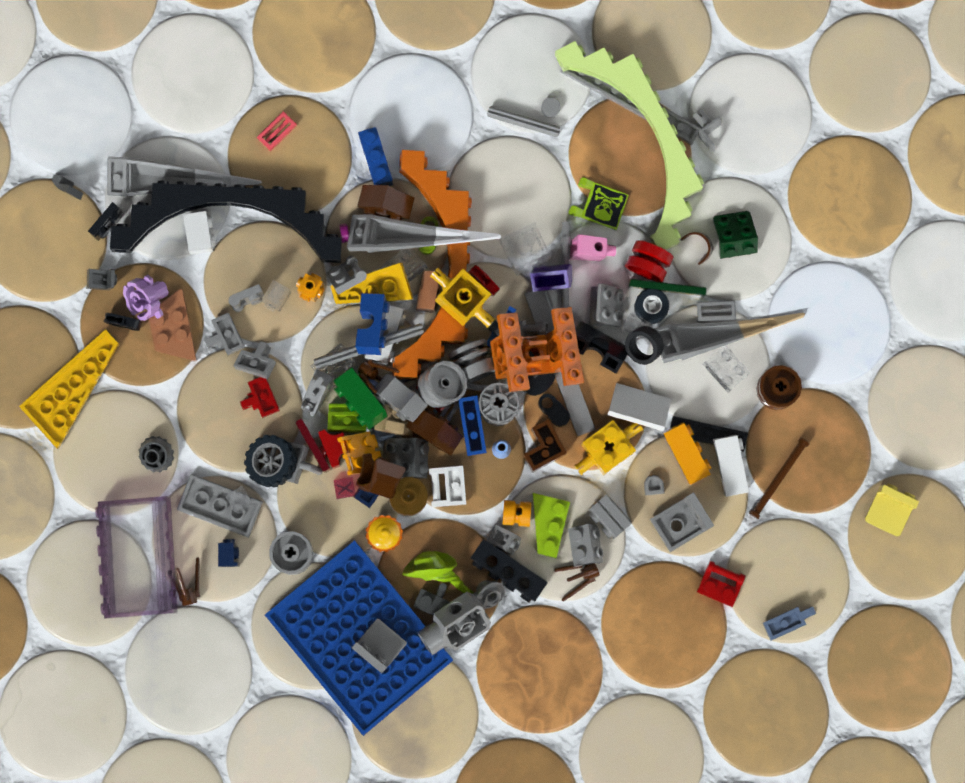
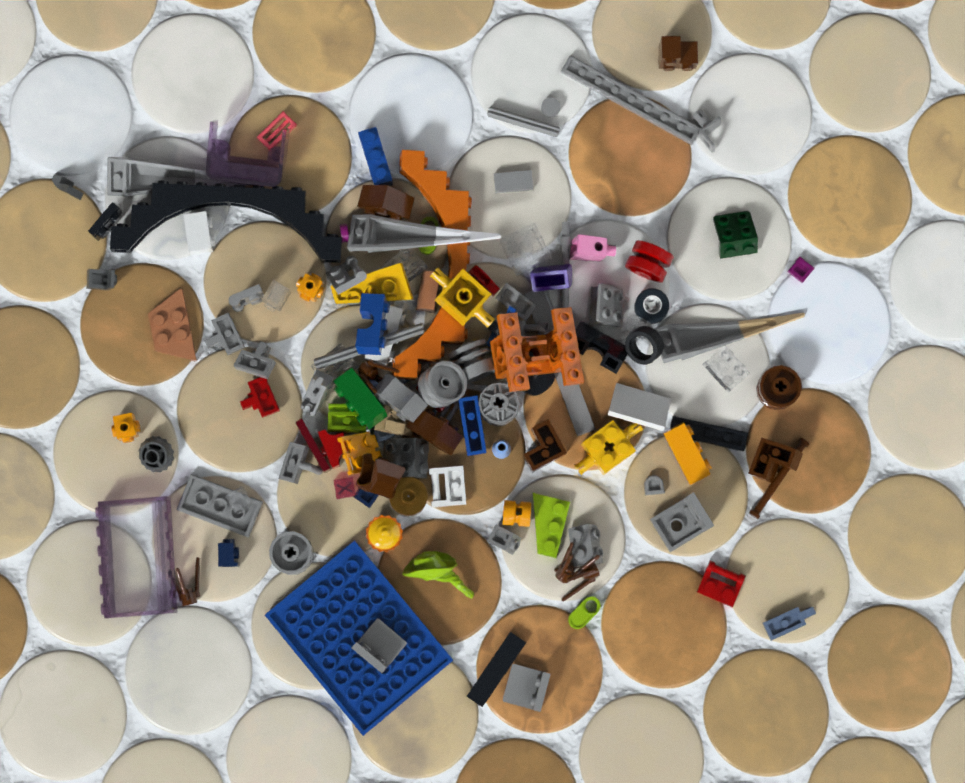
yellow wing [19,329,119,449] -> none
black piece [103,313,142,331] -> none
lavender piece [123,275,169,321] -> none
black wheel [244,435,297,488] -> none
dark grey plate [413,583,450,616] -> none
light grey brick [417,580,505,655] -> none
black brick [470,539,548,603] -> none
black piece [538,394,570,427] -> none
yellowish green arch [555,41,704,251] -> none
flag [569,177,629,230] -> none
light grey brick [589,494,632,539] -> none
dark green tile [629,279,707,296] -> none
reddish brown helmet [680,232,713,265] -> none
light grey tile [696,300,736,322] -> none
white brick [713,434,751,497] -> none
light yellow bracket [865,484,919,536] -> none
none -> light orange brick [111,412,141,443]
none -> clear purple windscreen [206,120,290,187]
none -> black tile [467,632,526,707]
none -> light grey tile [494,170,533,194]
none -> light grey tile [496,283,538,321]
none -> light grey bracket [503,664,551,712]
none -> reddish brown plant [555,542,600,583]
none -> lime piece [568,596,601,629]
none -> reddish brown brick [658,36,698,71]
none -> reddish brown brick [748,438,803,483]
none -> magenta tile [788,257,815,283]

